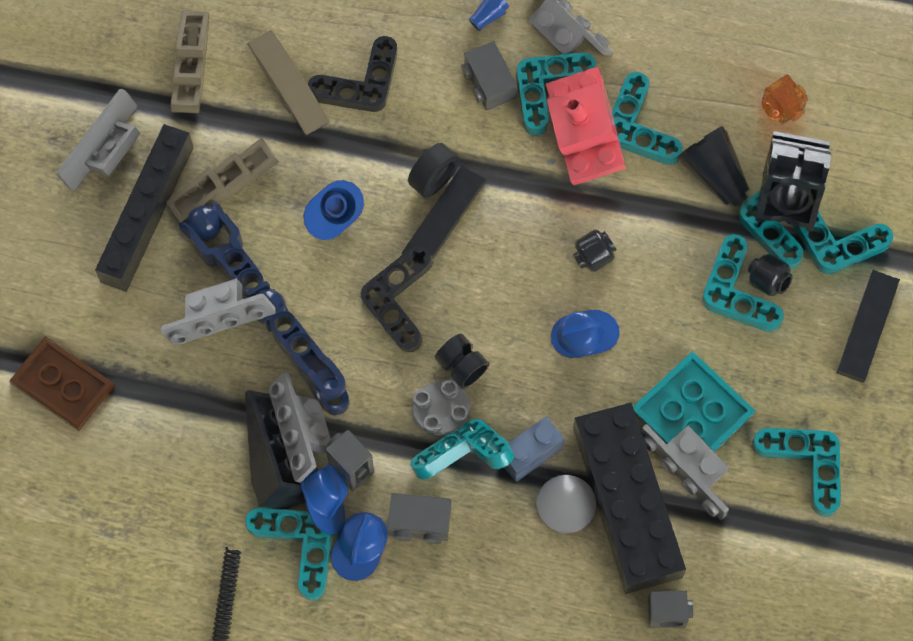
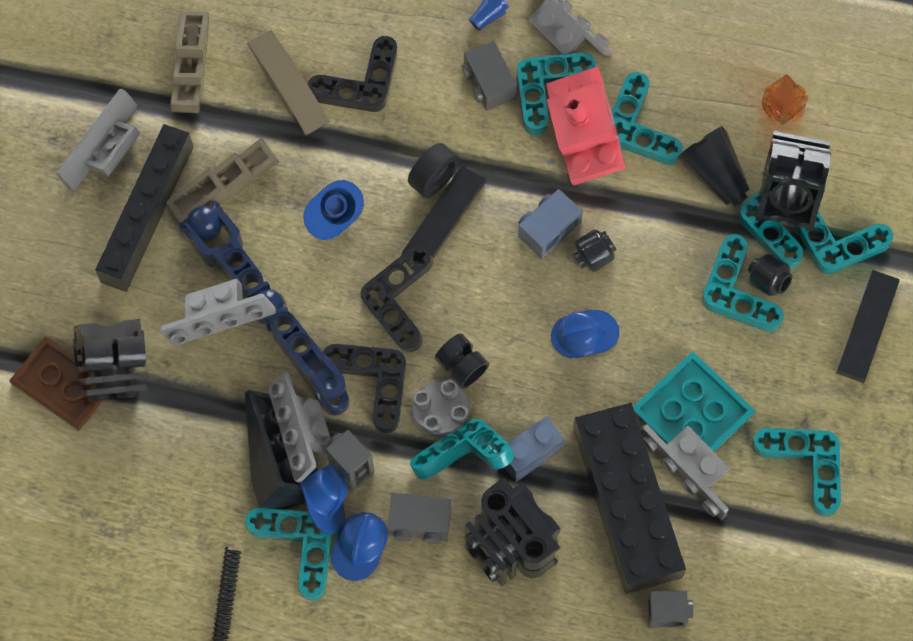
light grey dish [537,475,596,534] -> none
none -> black piece [72,319,147,402]
none -> black beam [323,344,406,433]
none -> black piece [464,477,561,587]
none -> sand blue brick [518,189,583,259]

